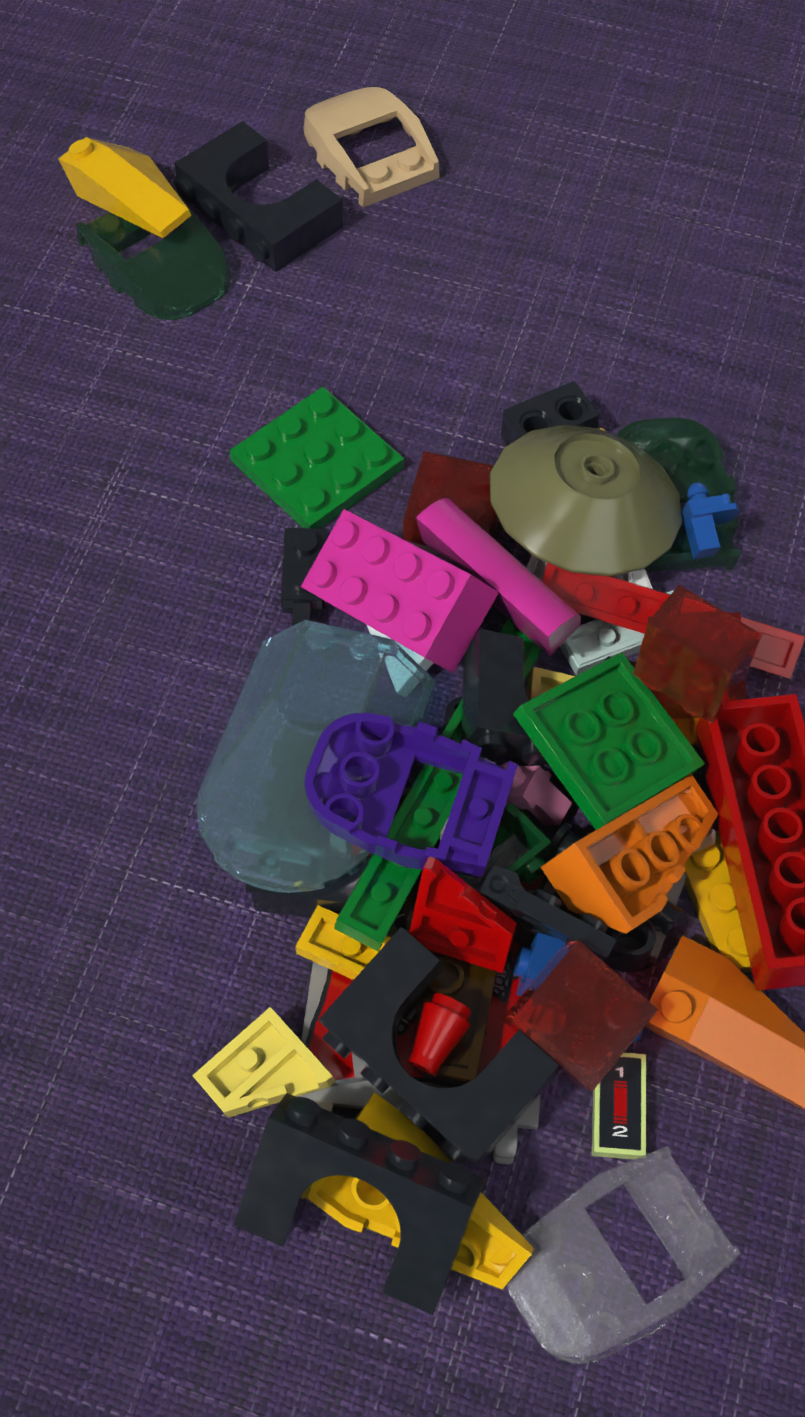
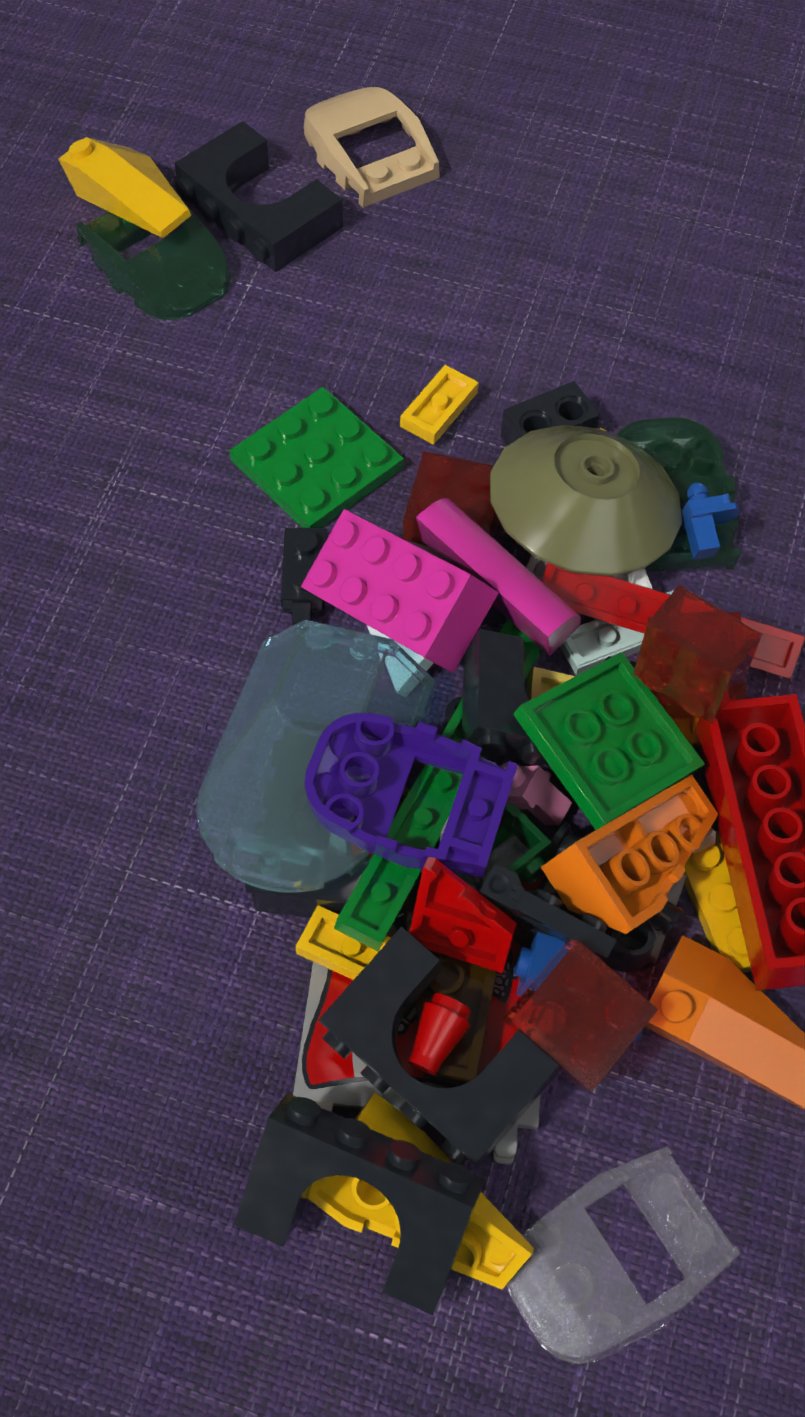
light yellow wing [192,1007,336,1118] -> none
tile [592,1050,646,1160] -> none
none -> yellow plate [400,365,479,445]

